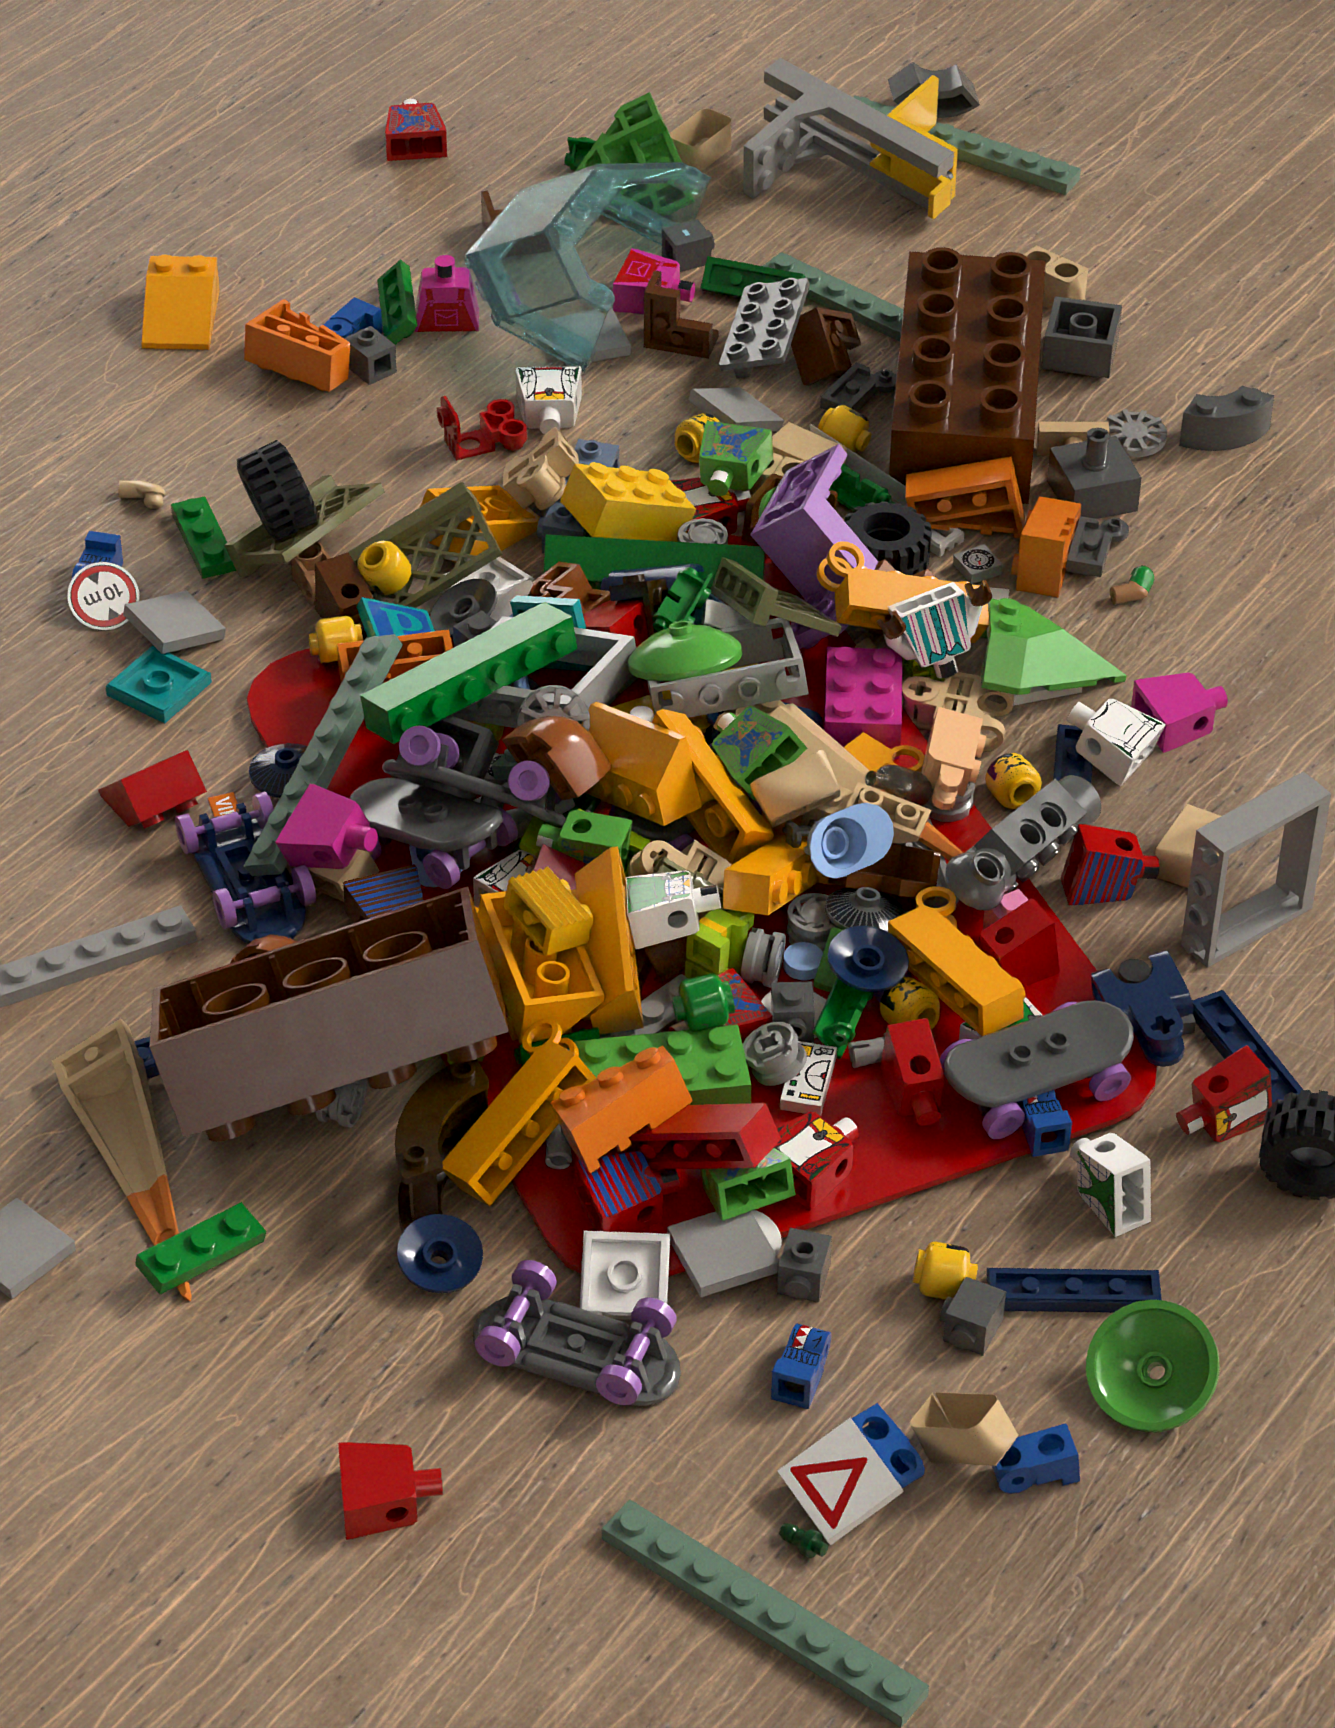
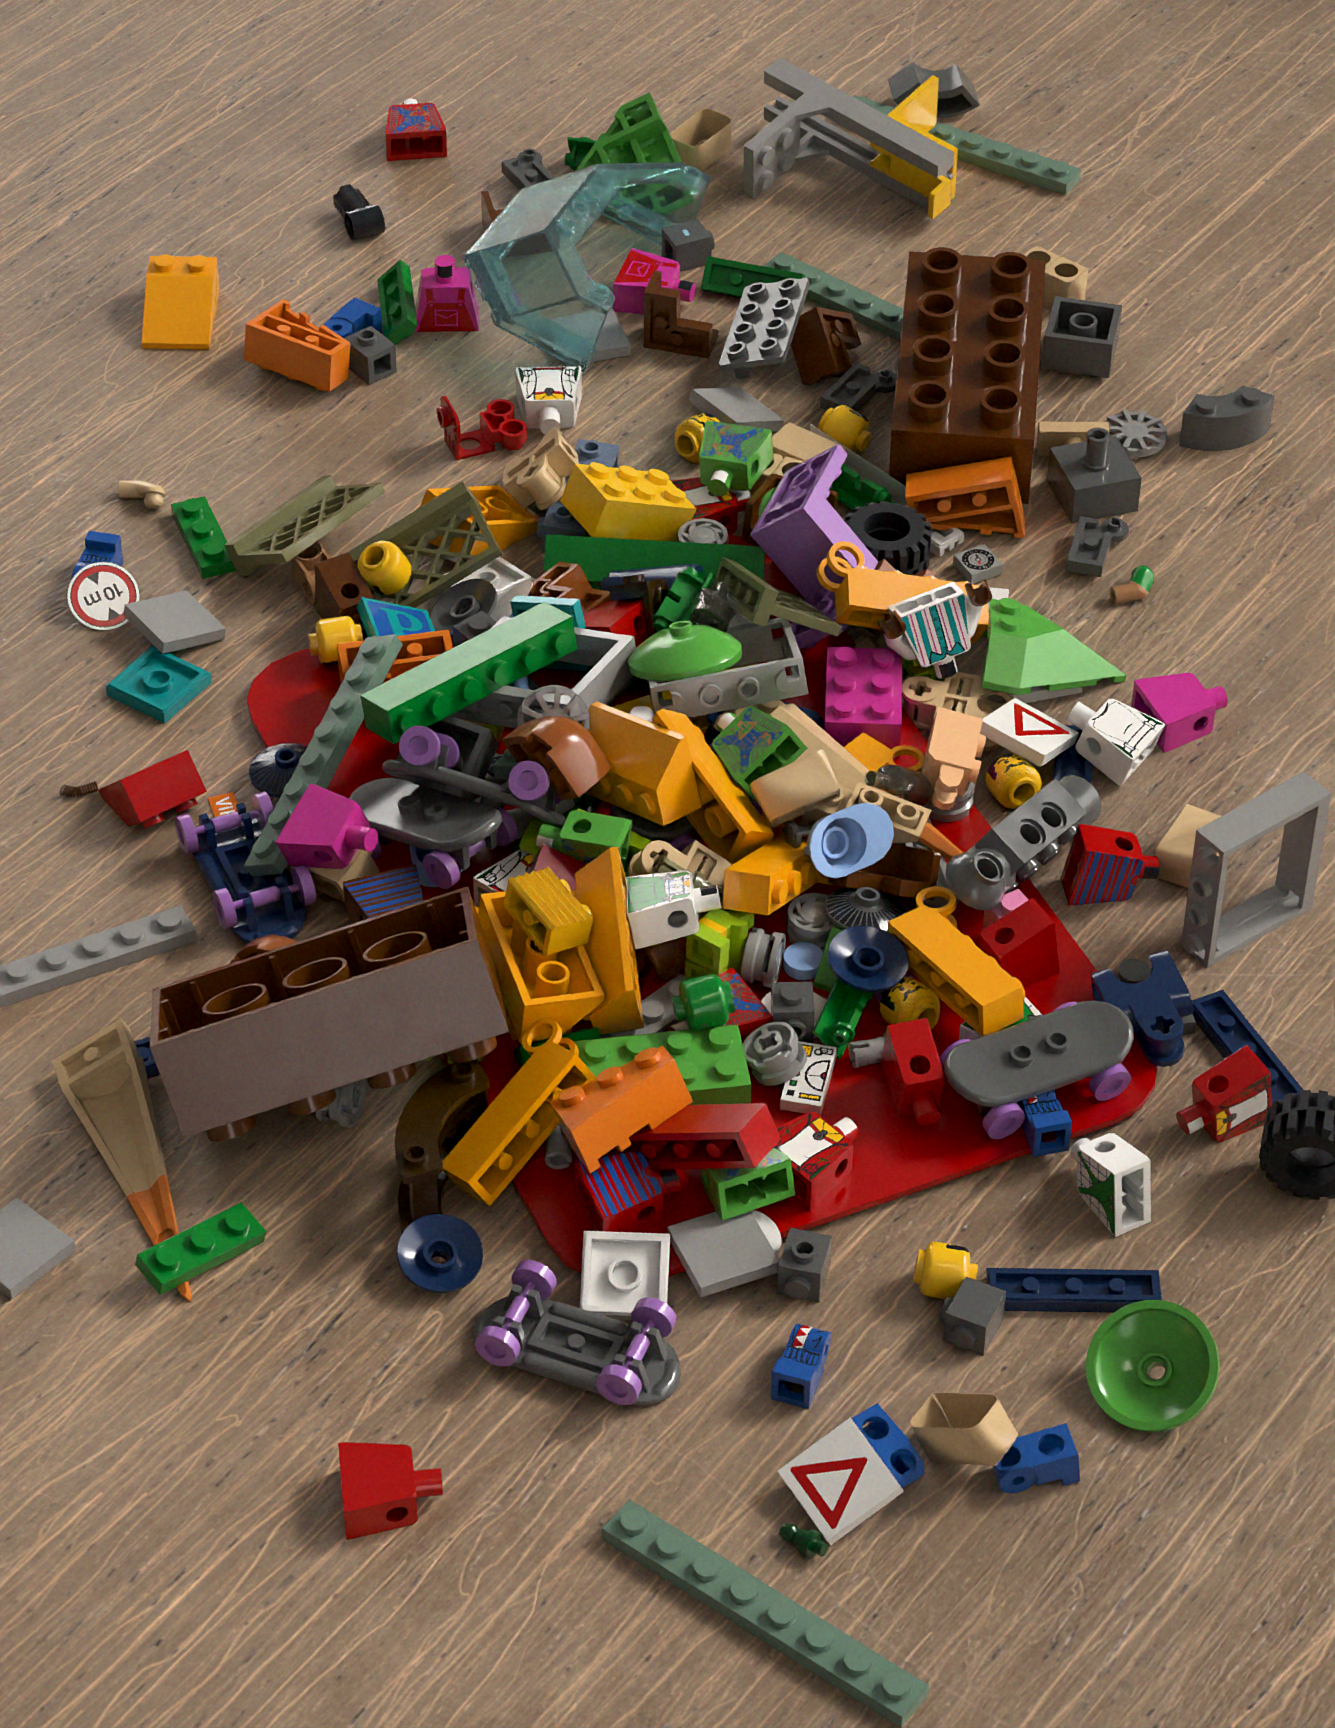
black tyre [237,440,317,541] -> none
orange wedge [1011,496,1081,598] -> none
none -> reddish brown leg [60,781,98,798]
none -> black piece [333,184,385,240]
none -> dark grey hinge [501,149,562,204]
none -> clear smoke piece [690,582,737,632]
none -> white tile [980,698,1079,767]

